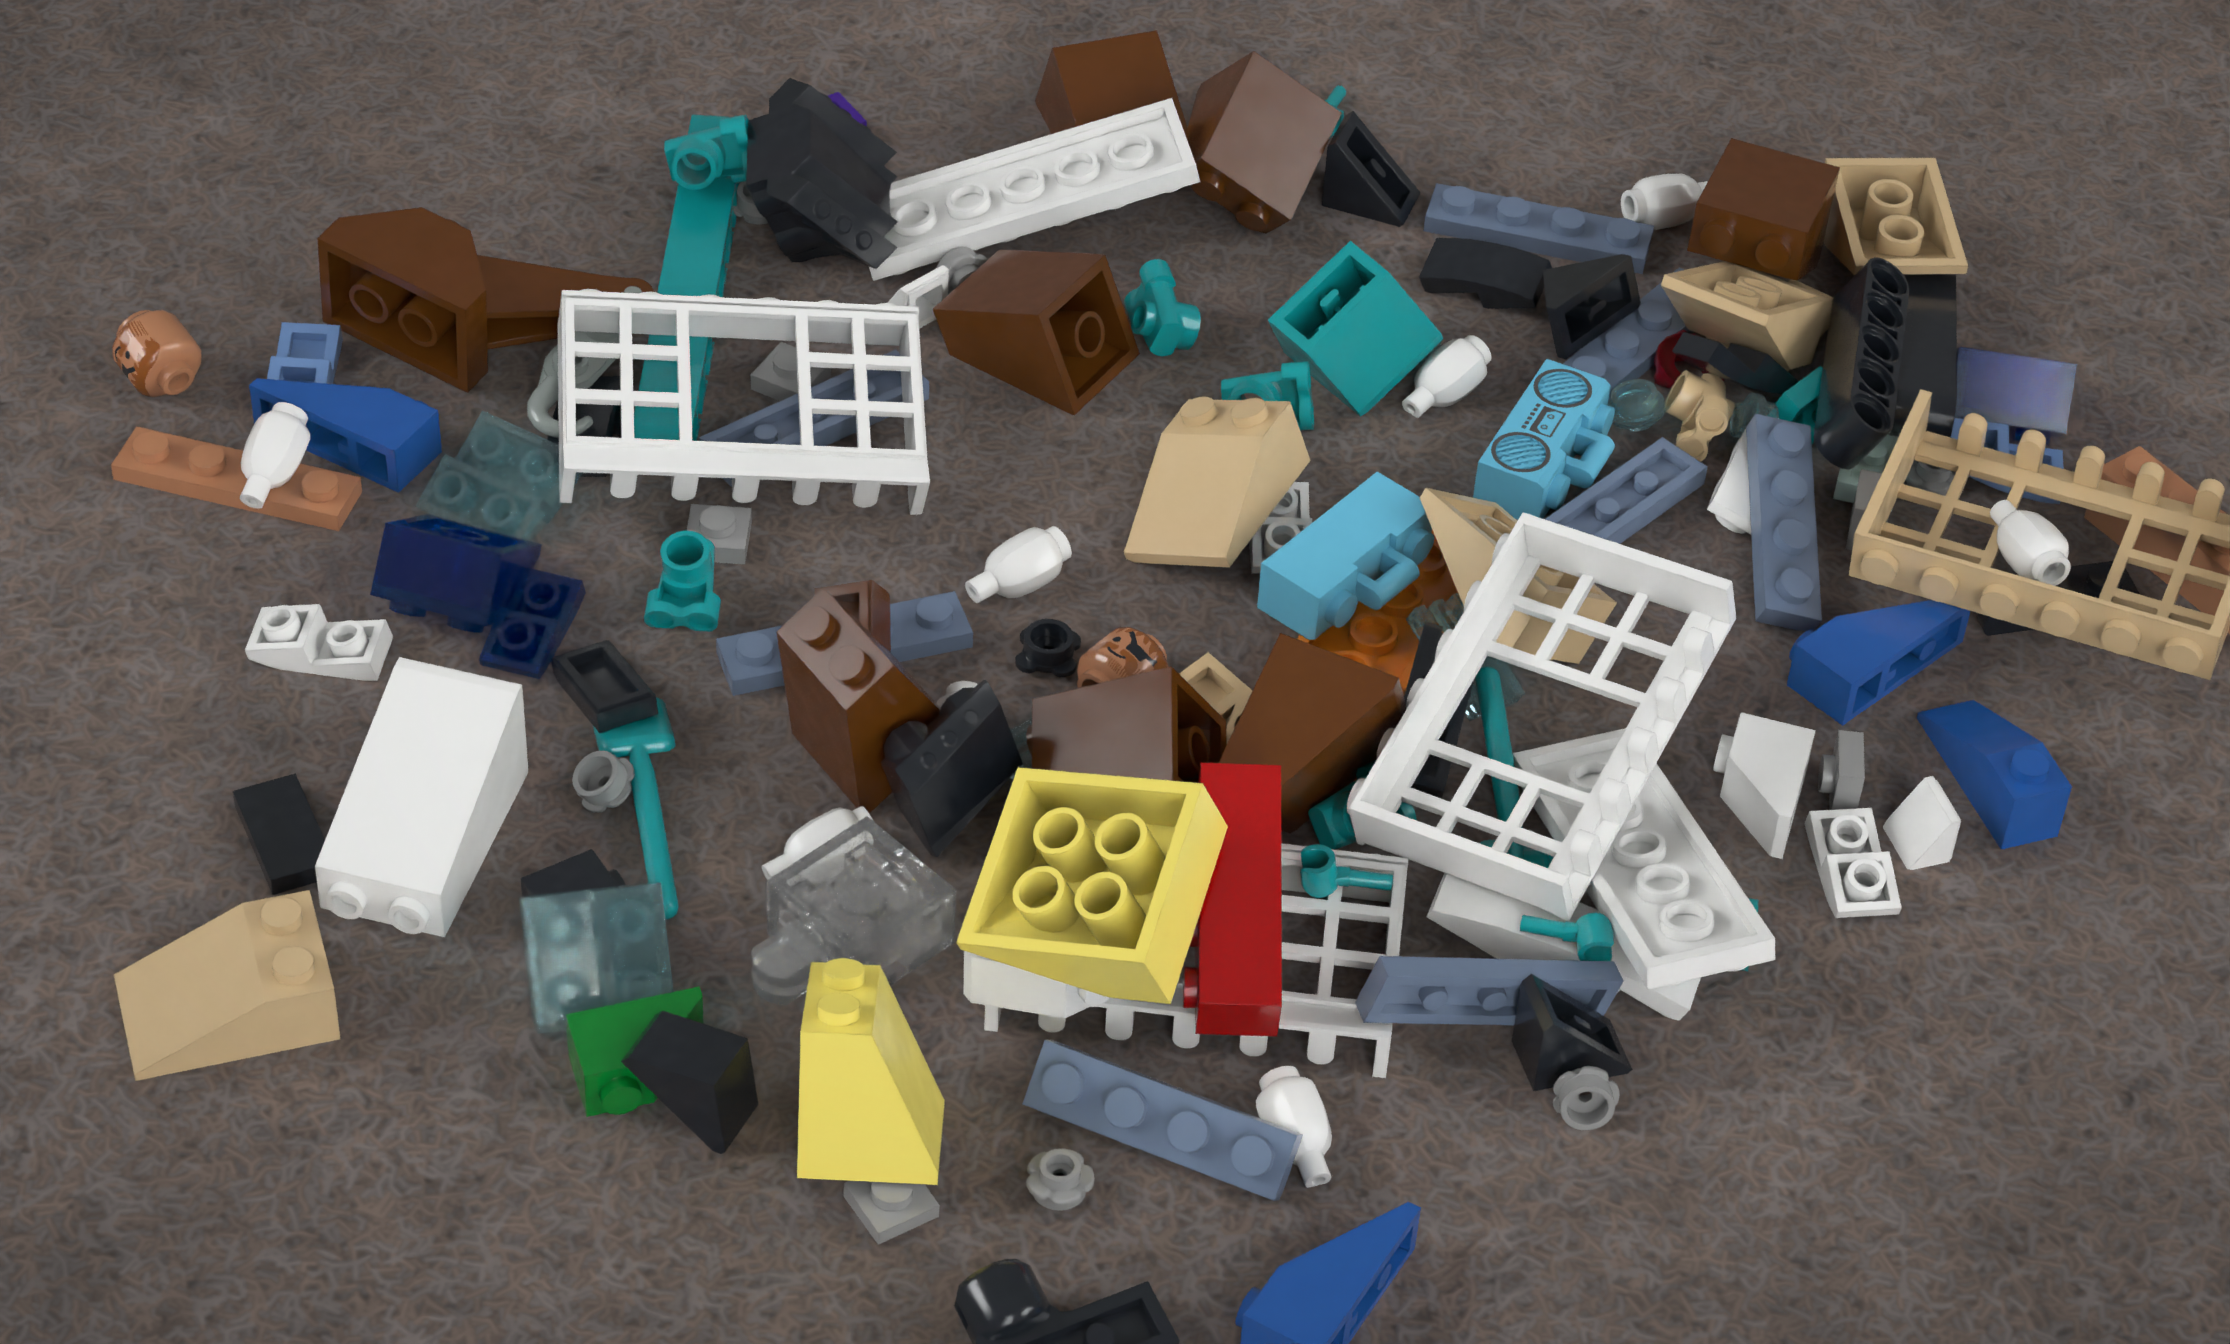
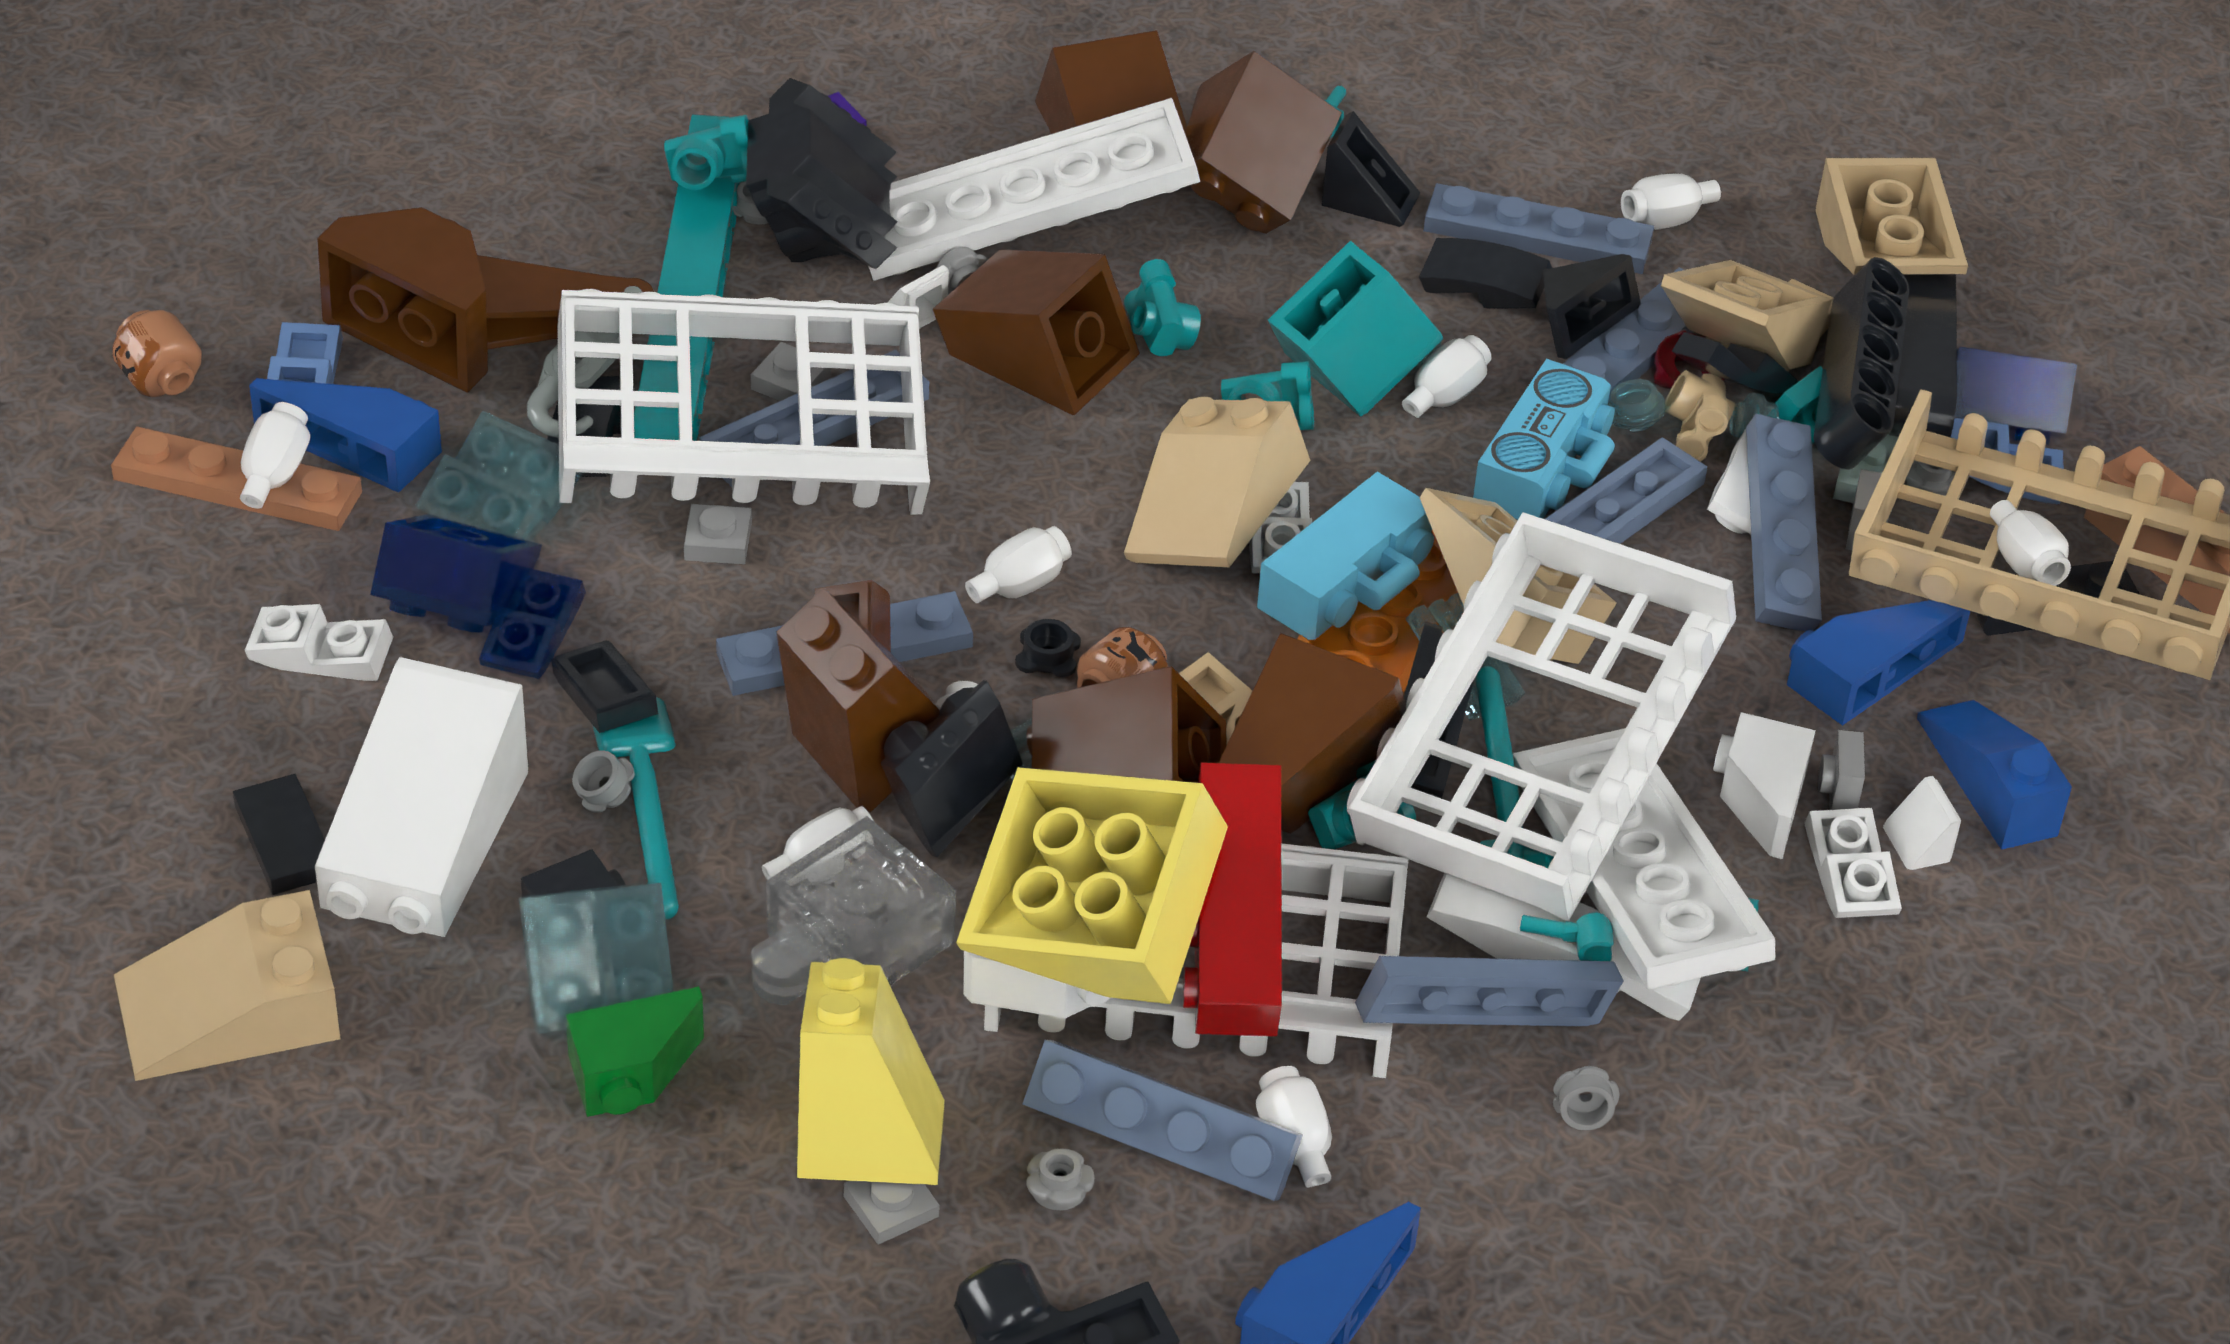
black slope [621,1011,759,1154] -> none
teal plate [644,530,721,632] -> none
teal hand [1300,844,1393,898] -> none
black slope [1512,974,1633,1091] -> none
reddish brown slope [1687,138,1840,281] -> none

